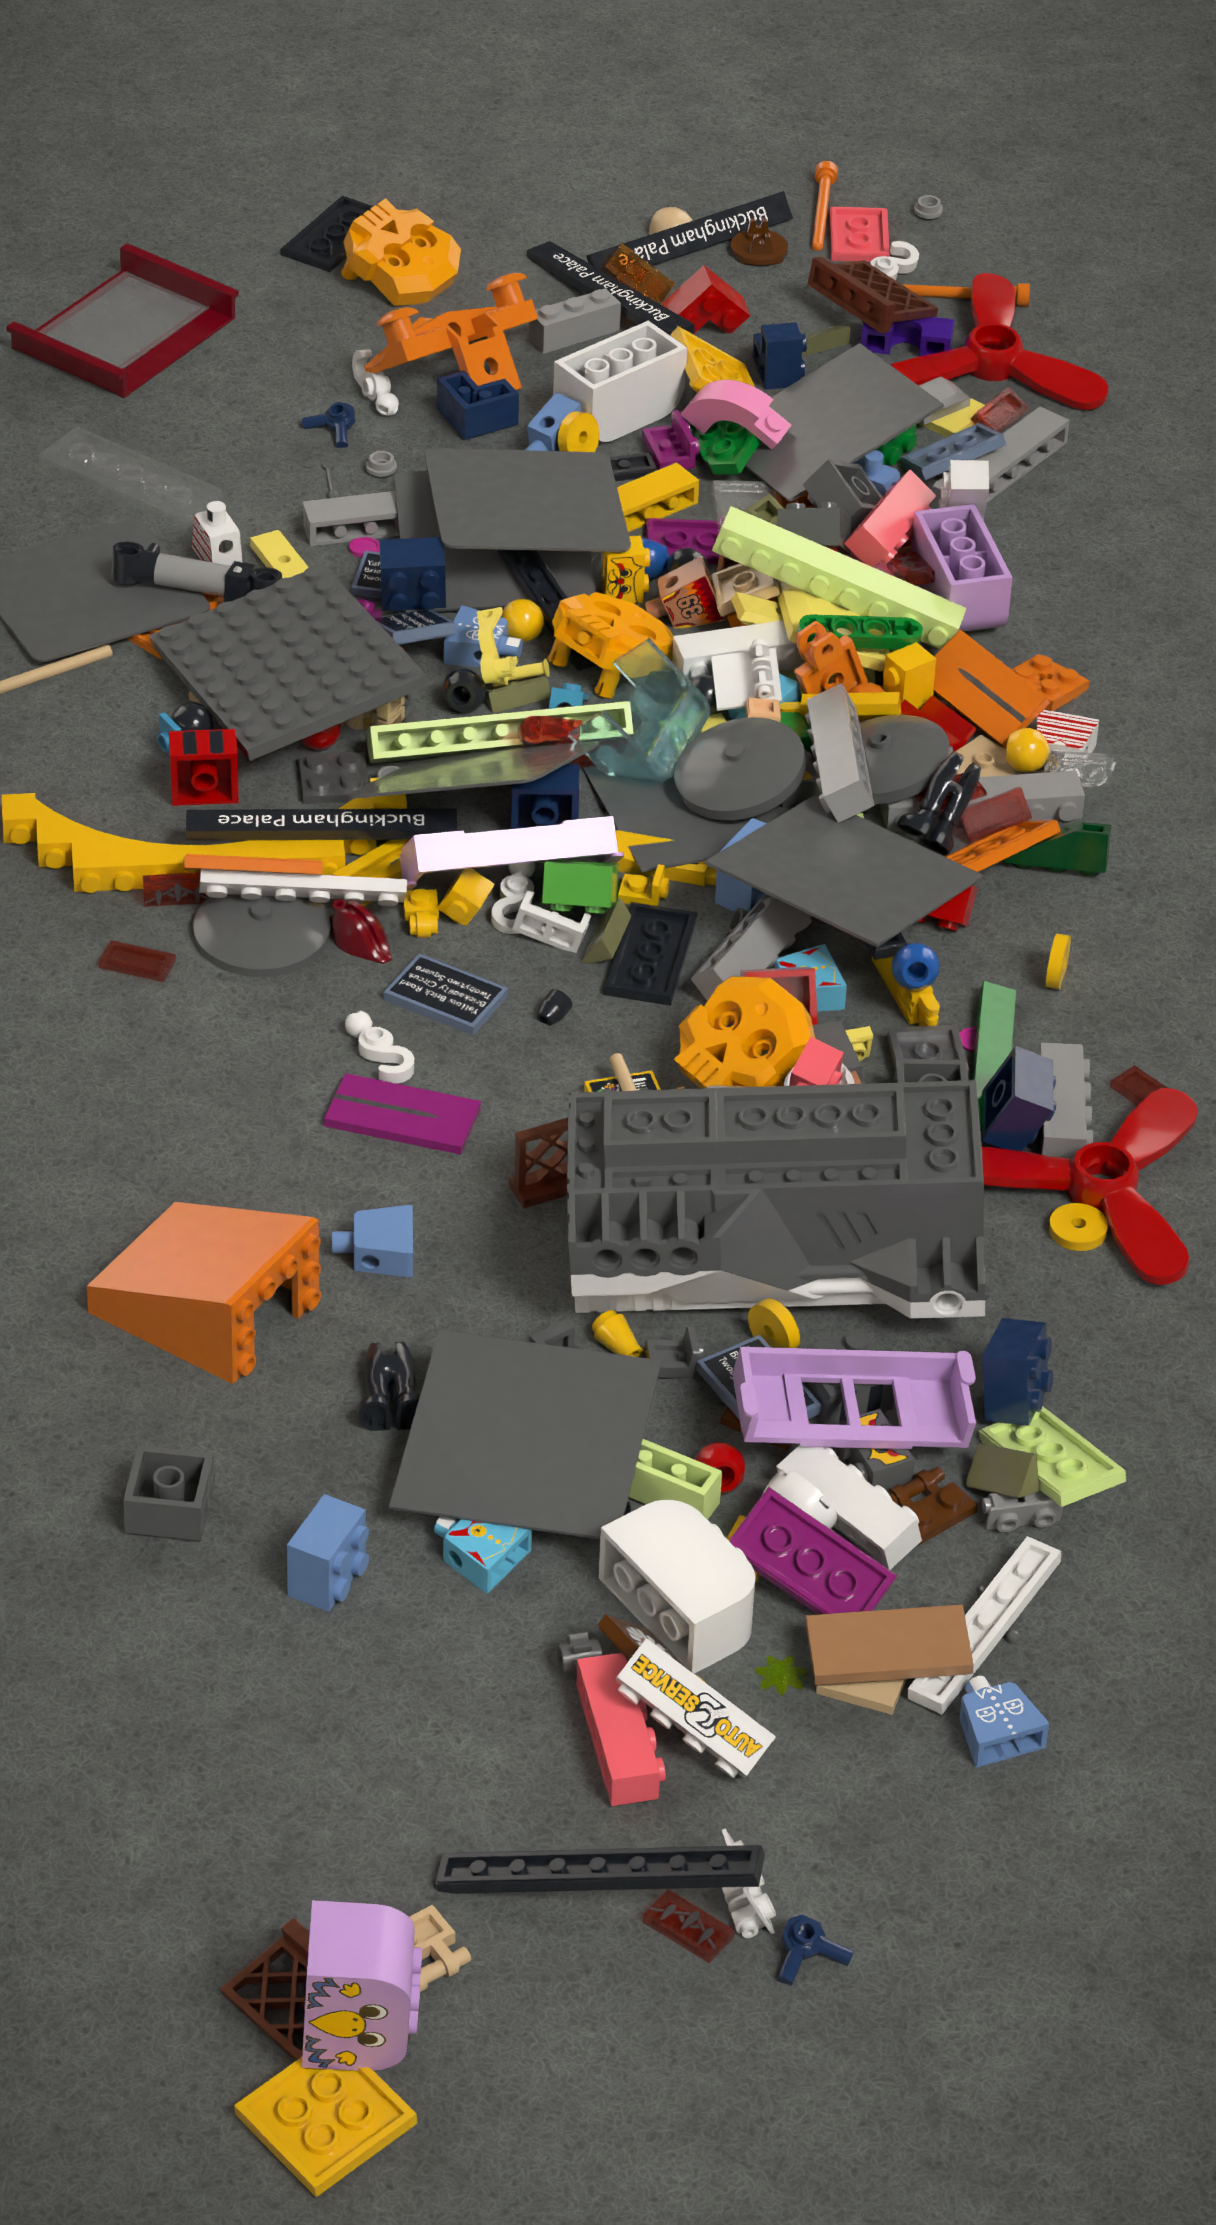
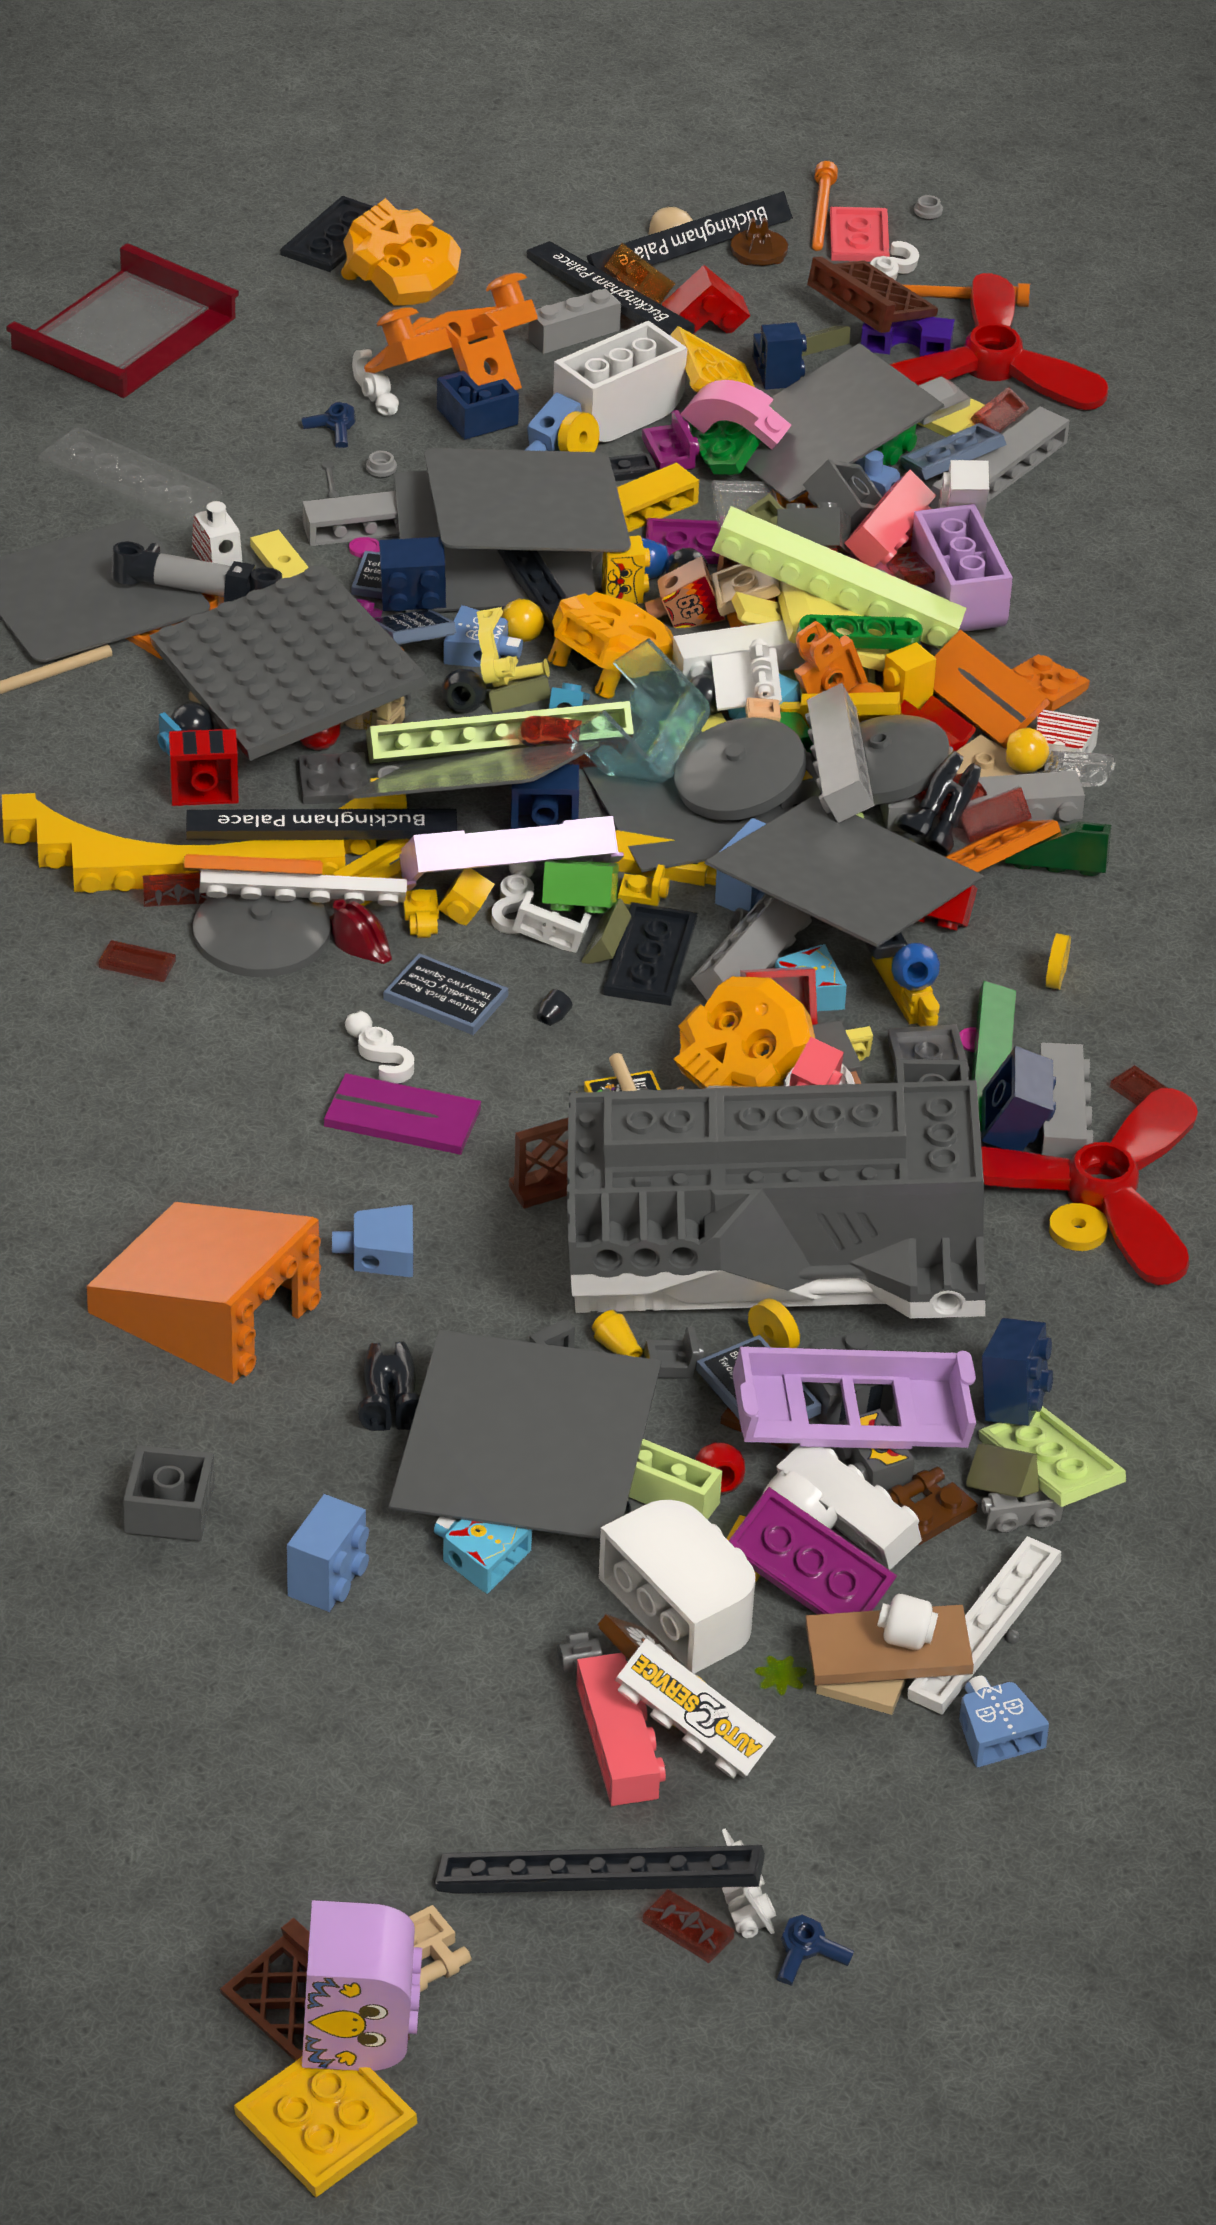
none -> white head [877,1594,938,1650]

